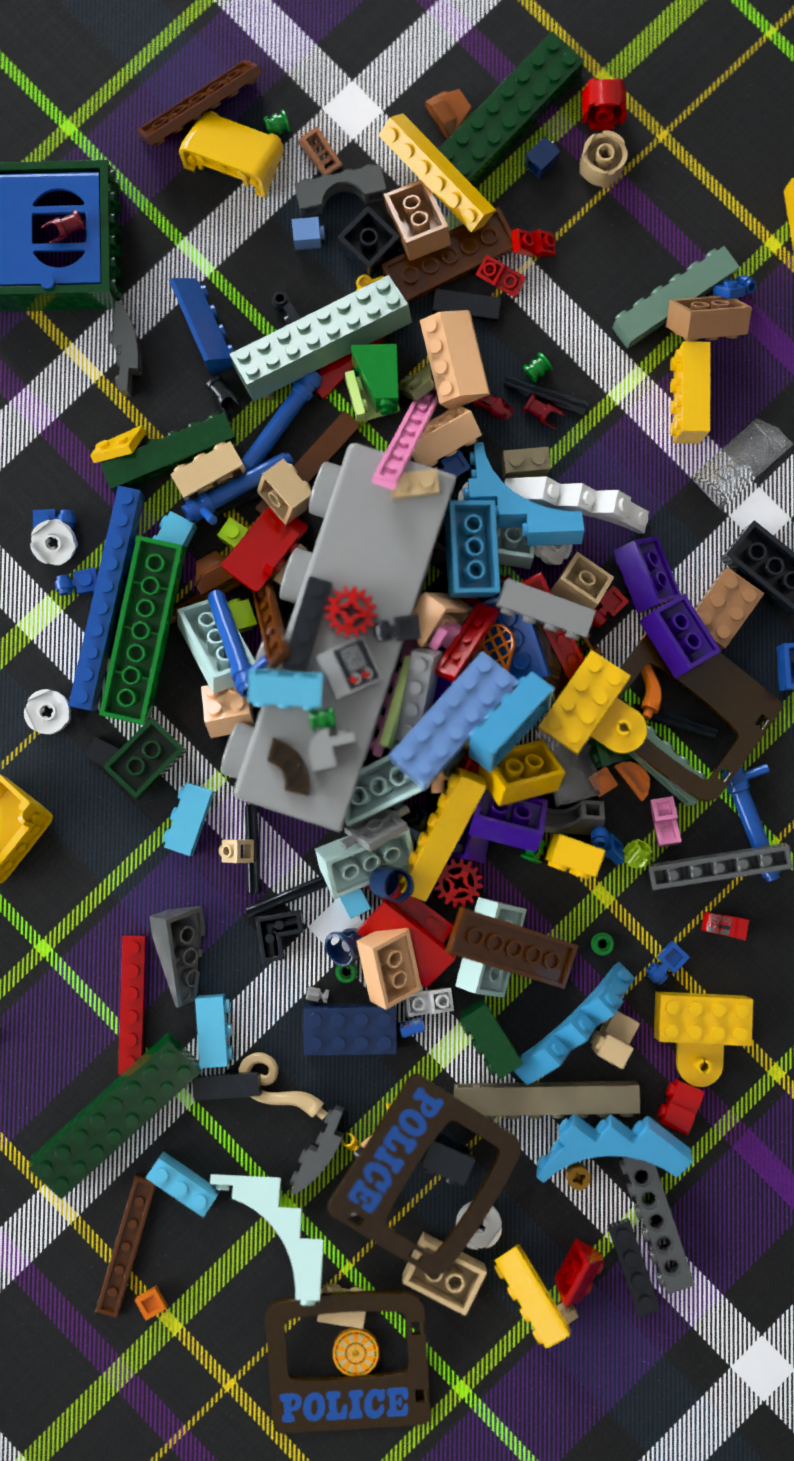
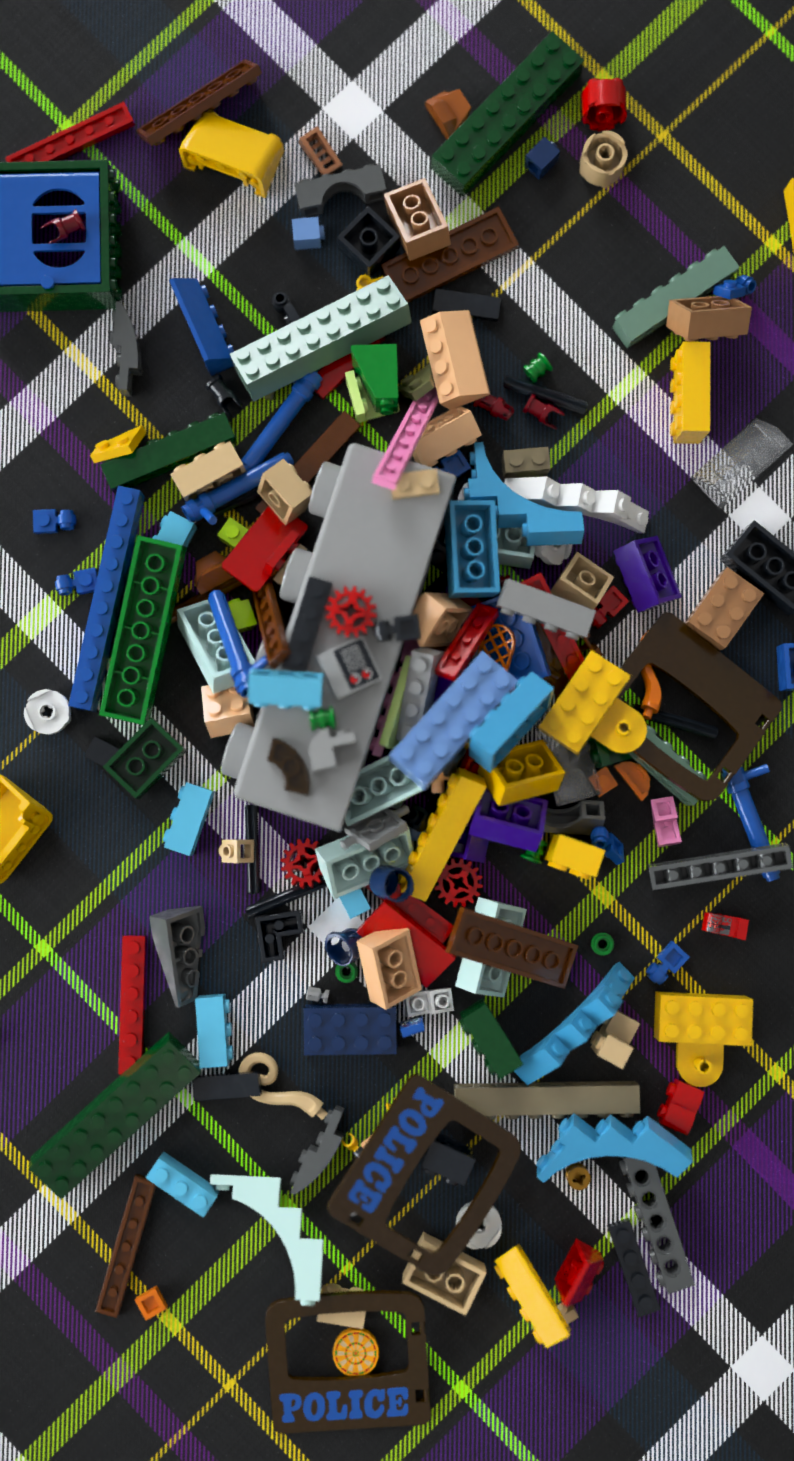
white plate [30,519,78,565] -> none
green bush [263,109,291,135] -> none
yellow brick [378,113,496,232] -> none
bright pink slope [428,623,463,651] -> none
red slope [476,254,527,298] -> none
red slope [511,228,556,257] -> none
lime gear [623,839,653,869] -> none
dark purple slope [639,594,721,679] -> none
none -> red plate [5,102,135,162]
none -> red gear [280,838,323,889]

